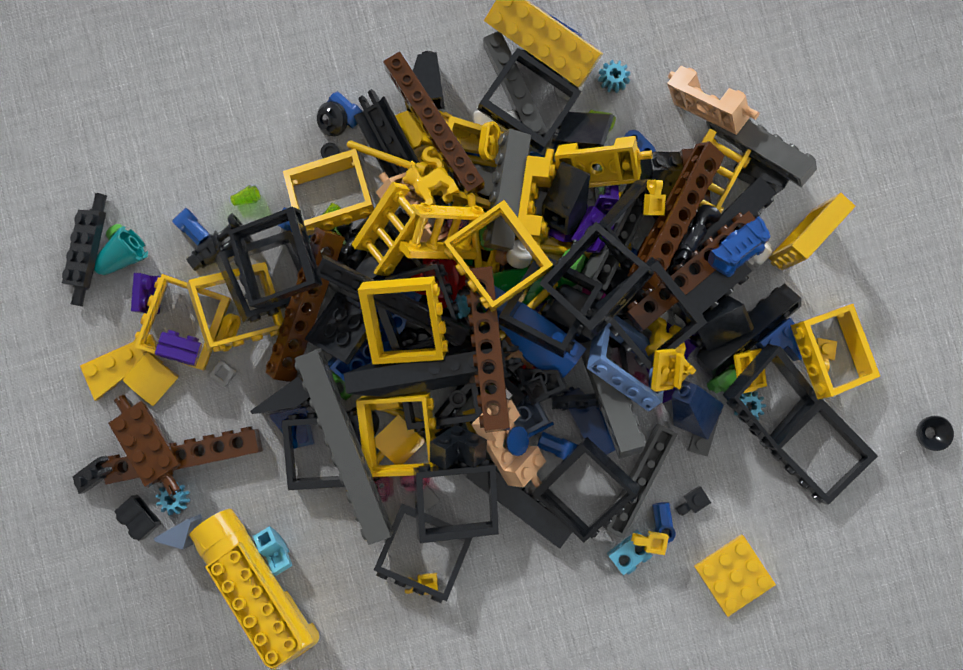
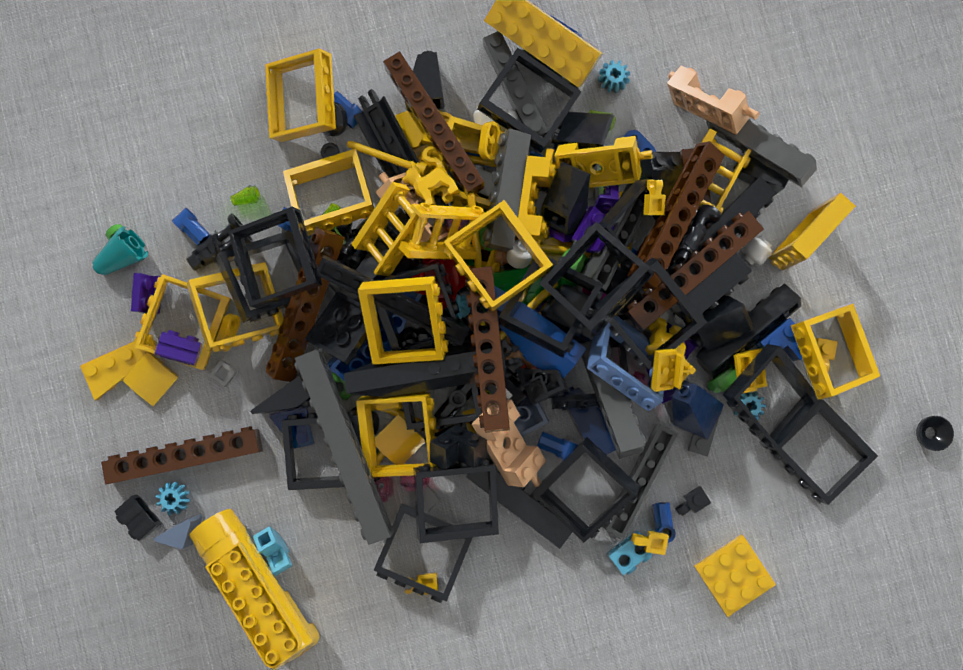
black plate [62,193,107,307] -> none
black hinge [72,455,113,494] -> none
reddish brown plate [108,395,181,497] -> none
blue piece [506,422,554,456] -> none
blue piece [708,216,770,277] -> none
none -> yellow window [265,48,336,142]

